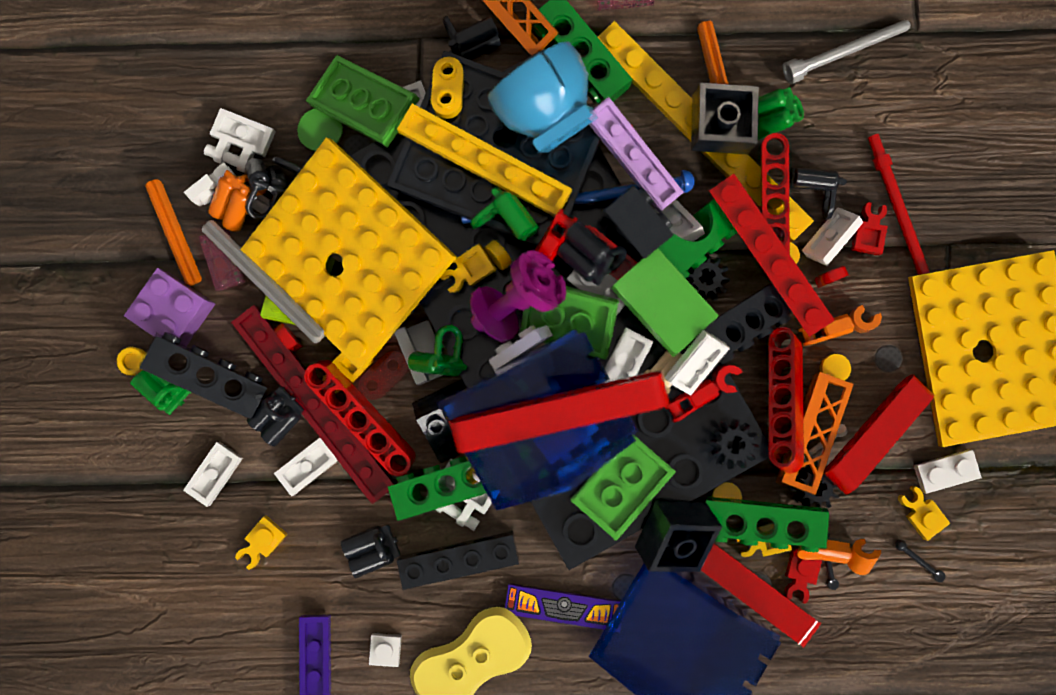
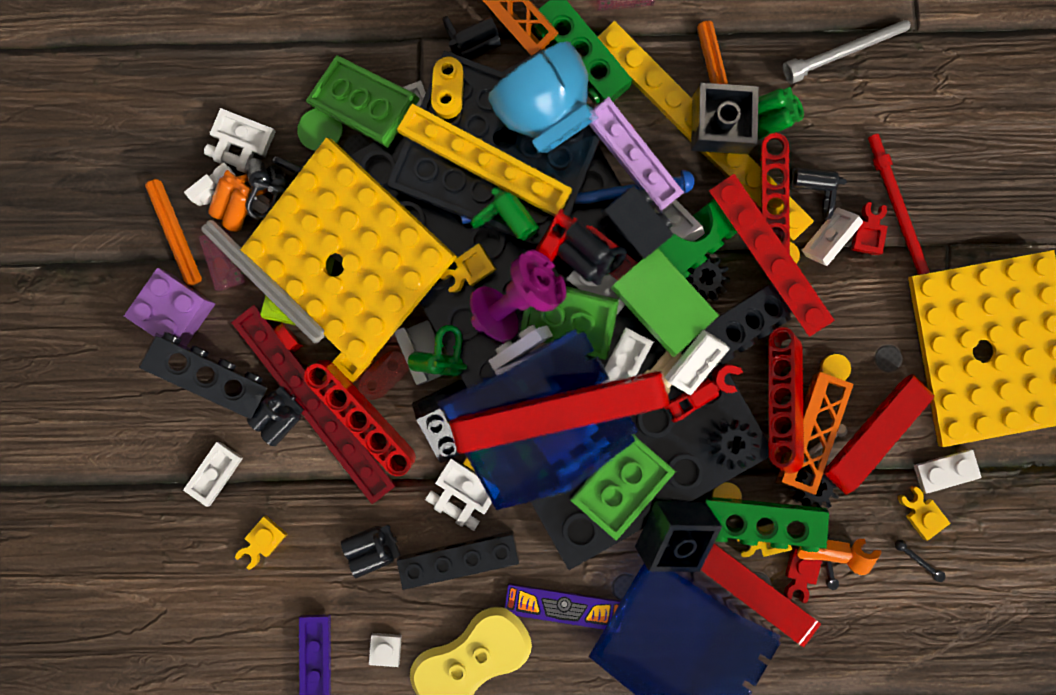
yellow tile [117,347,146,376] -> none
green piece [130,370,192,415] -> none
white plate [274,438,338,497] -> none
green brick [388,447,515,521] -> none
yellow tile [484,240,512,271] -> none
orange piece [798,305,882,346] -> none
red tile [814,265,849,288] -> none

